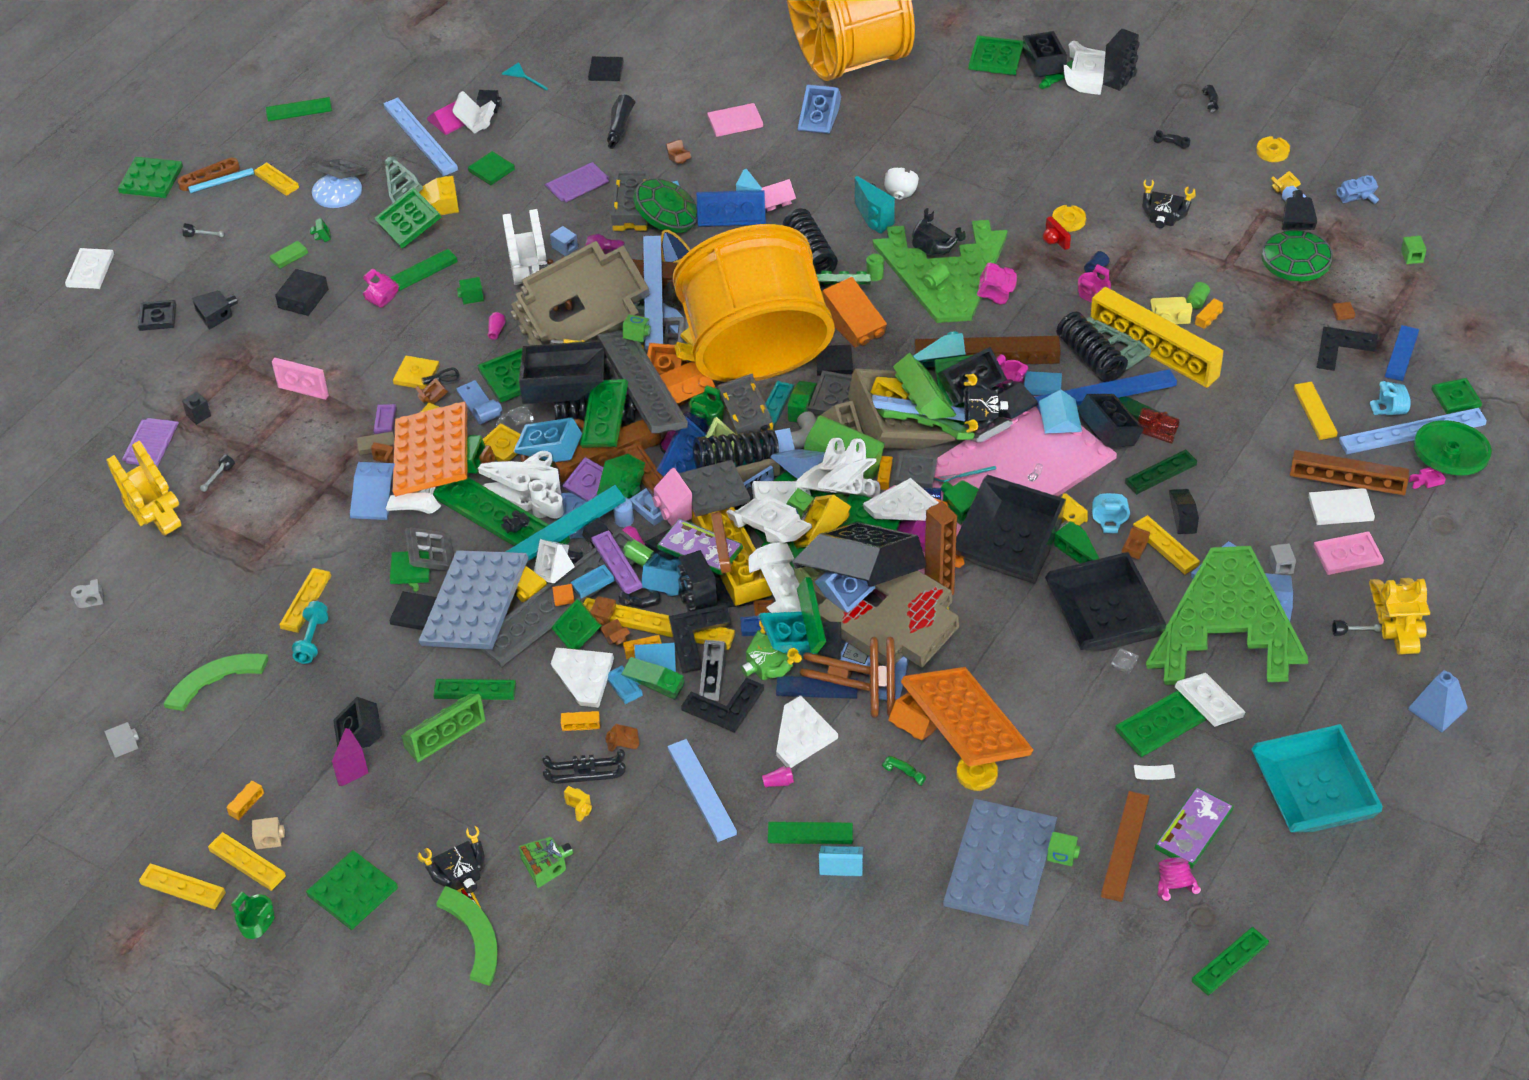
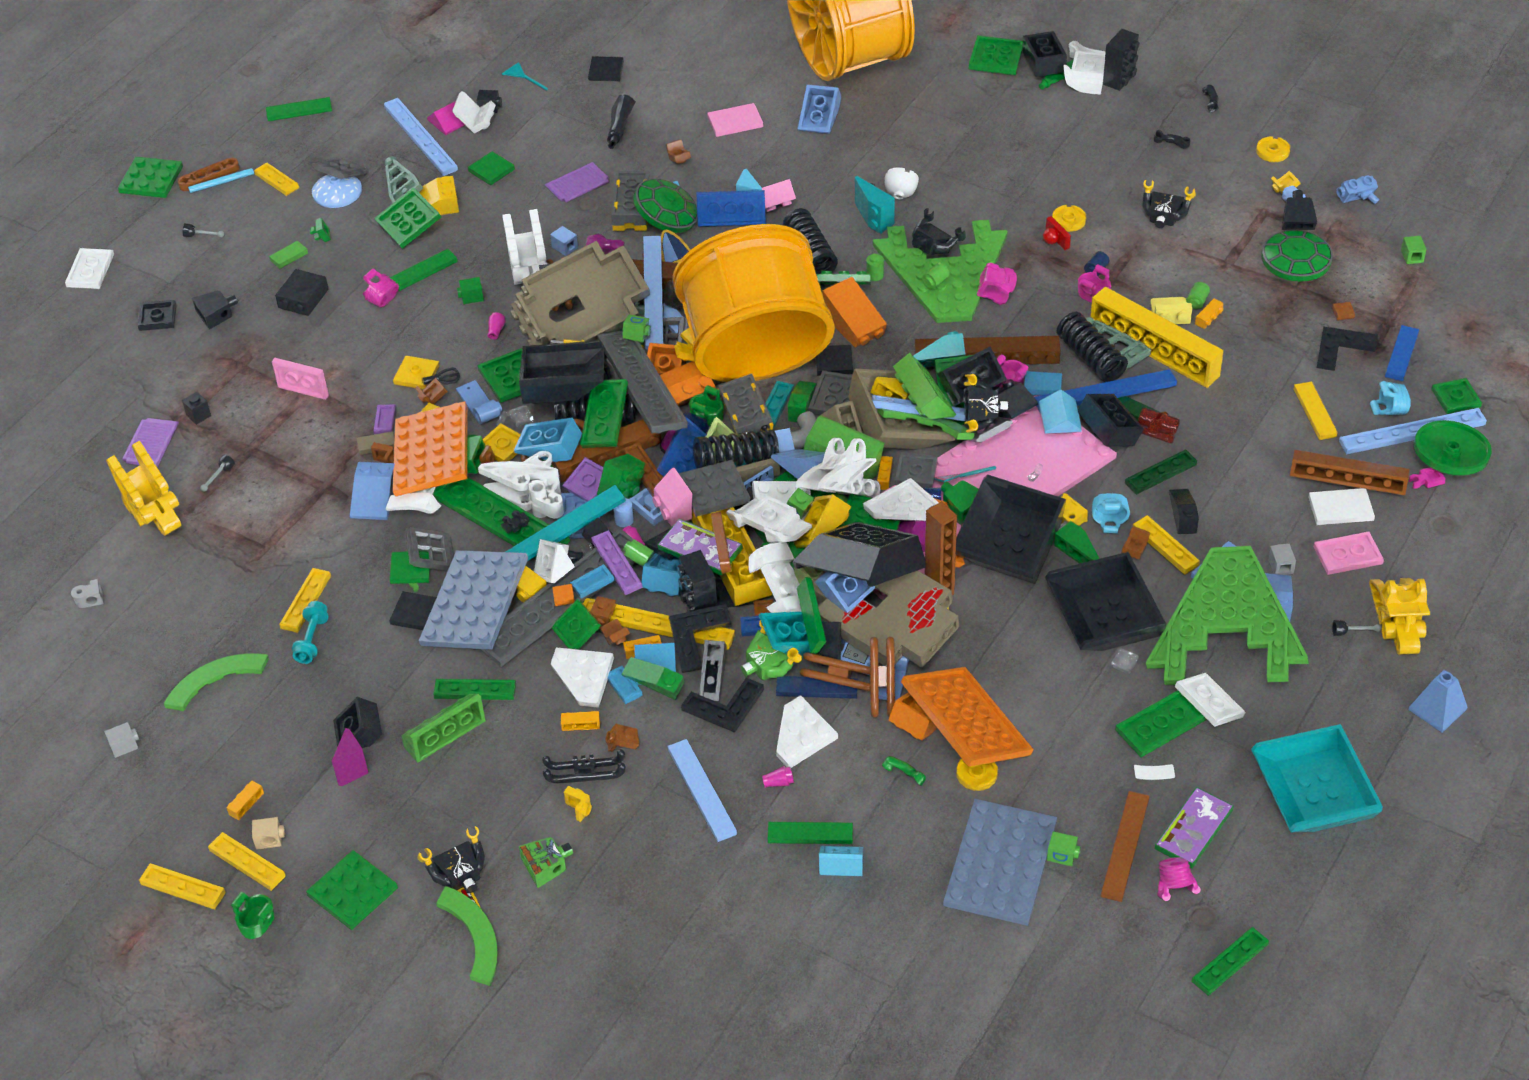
black arm [618,591,660,609] -> none

